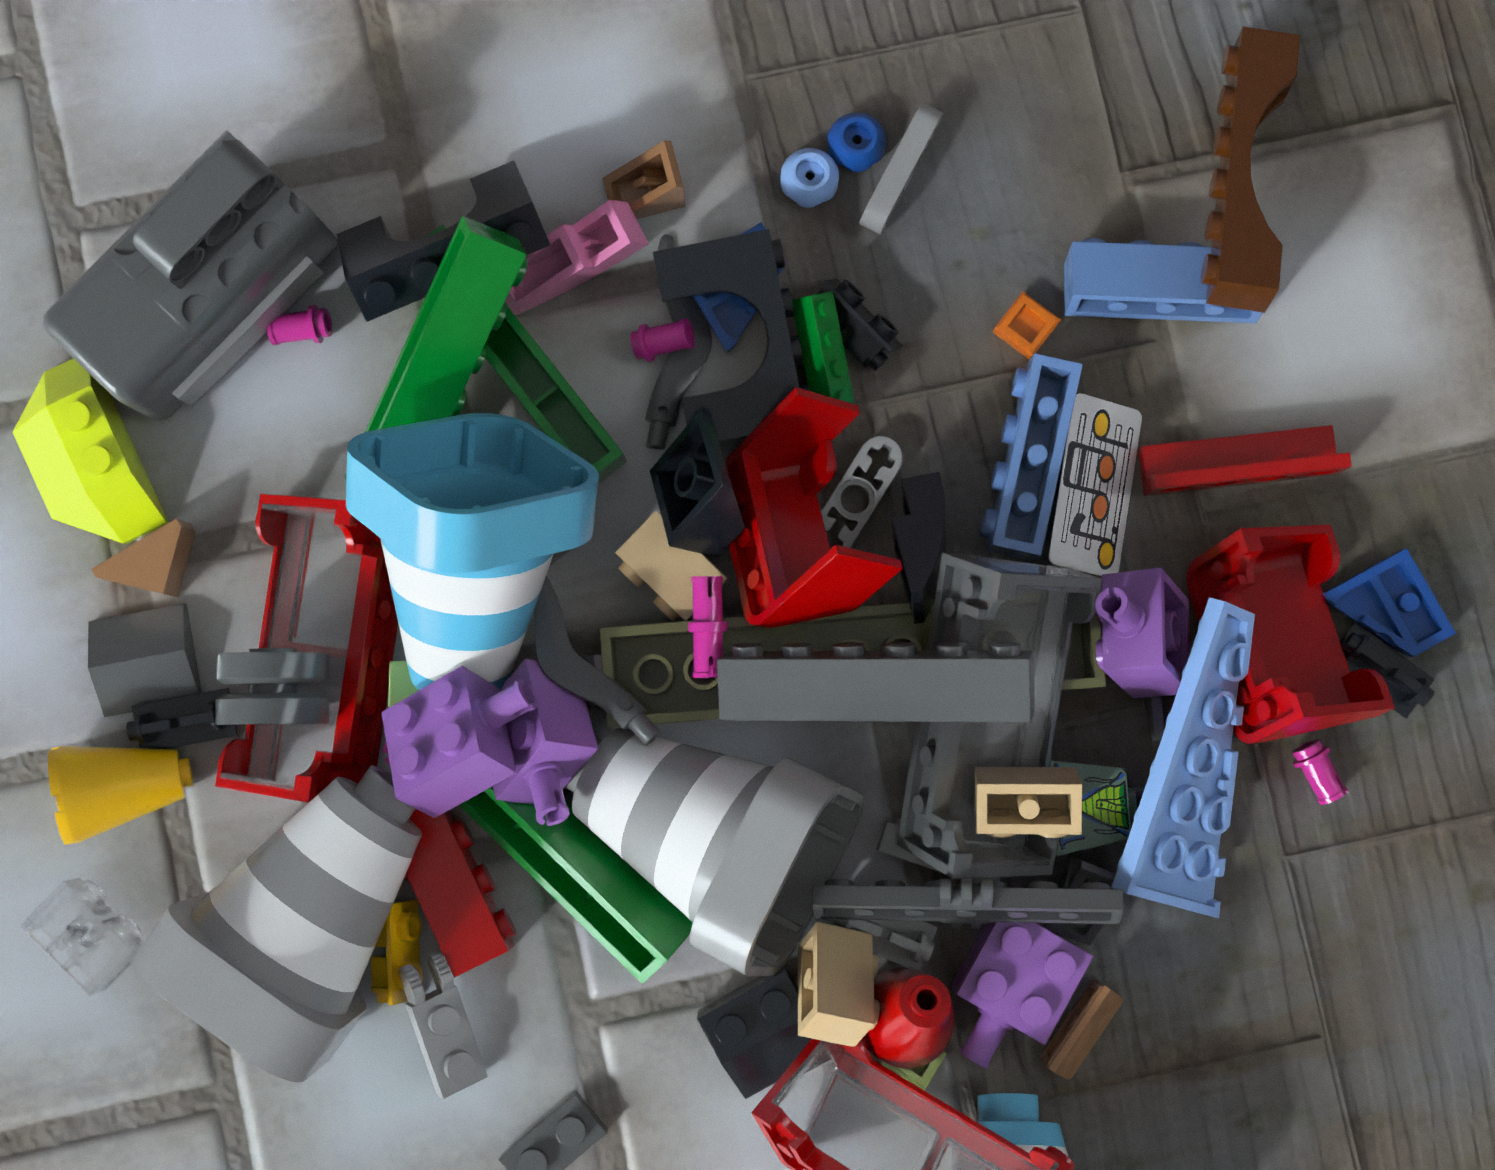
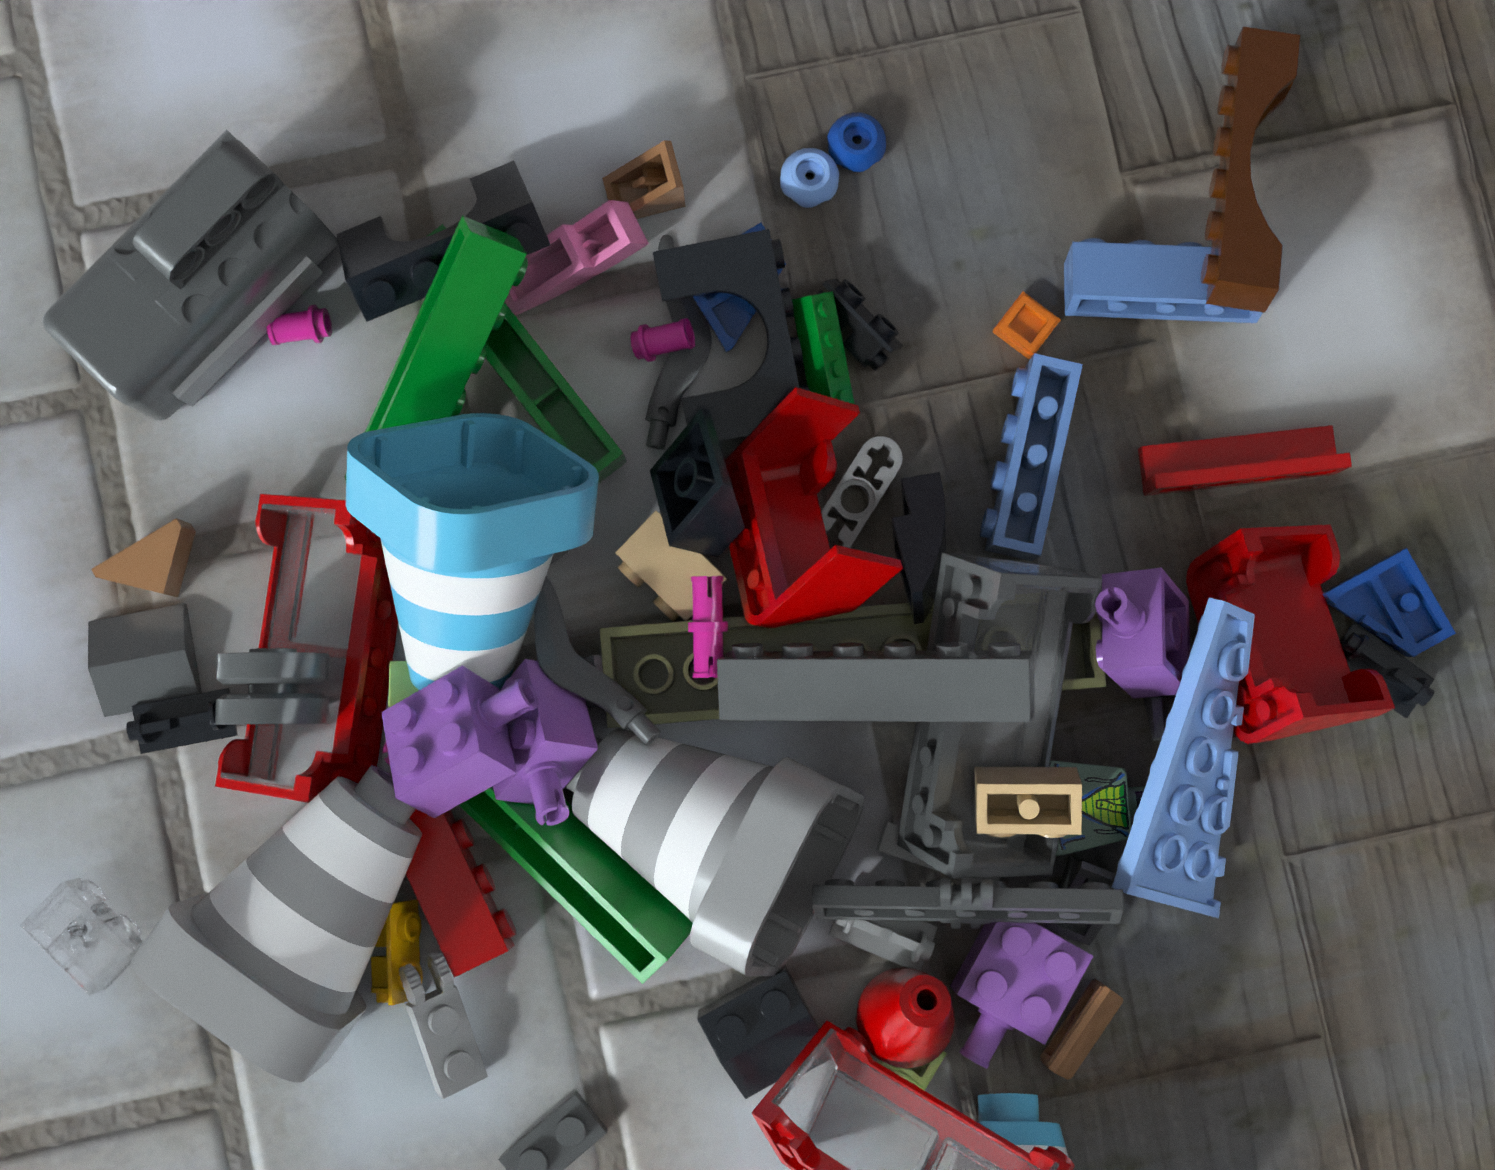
neon yellow wedge [13,358,169,544] -> none
yellow cone [48,745,194,845] -> none
tan brick [798,922,880,1047] -> none
light grey beam [859,102,944,235] -> none
sticker [1049,393,1142,576] -> none
dark pink pin [1292,739,1348,805] -> none

